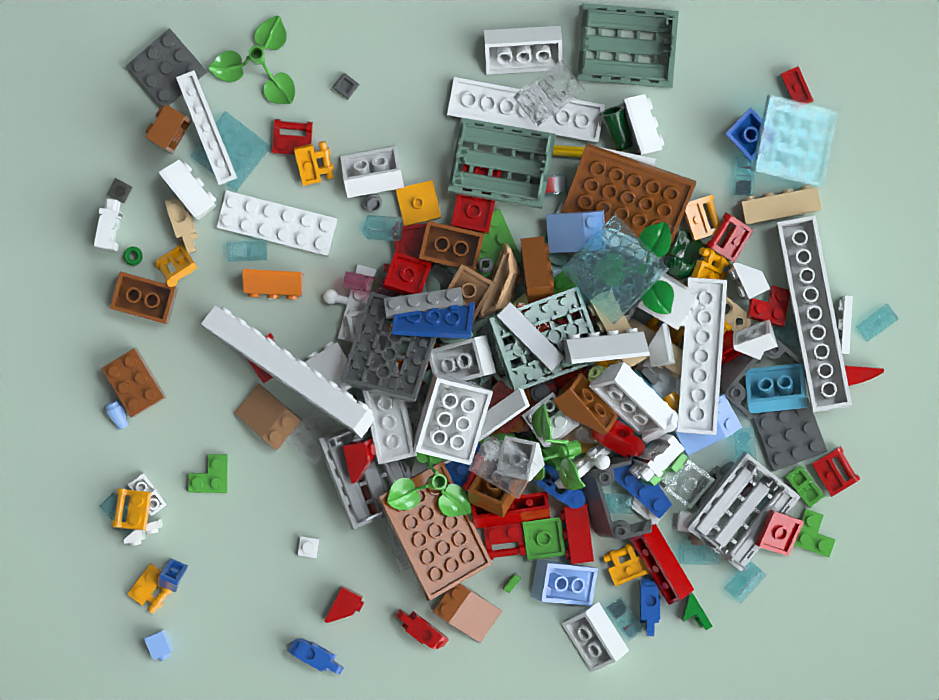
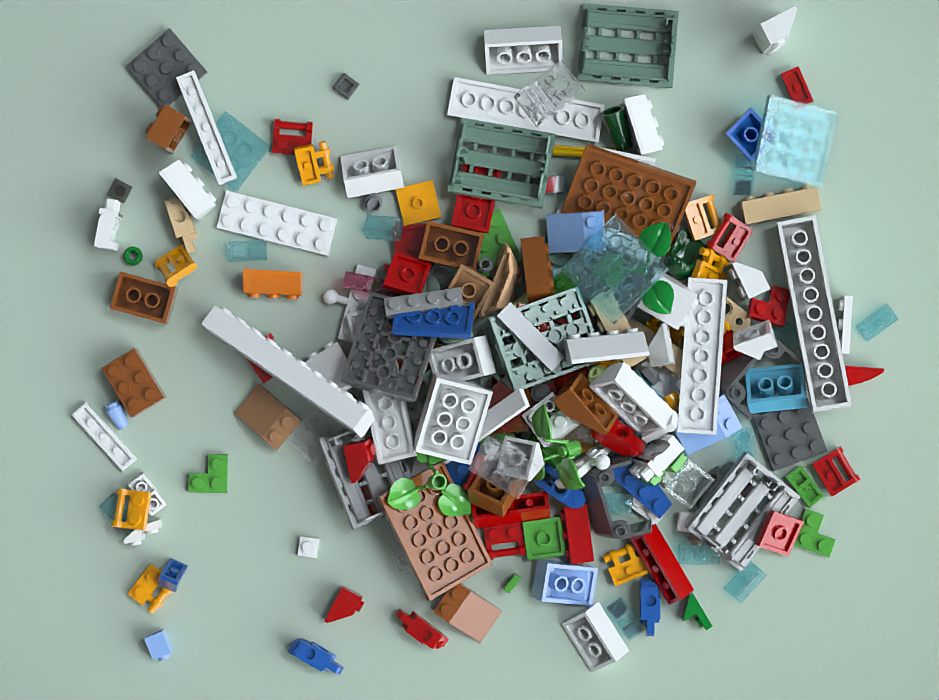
bright green plant [208,16,295,104] -> none
none -> white tile [72,402,138,472]
none -> white slope [752,6,797,55]

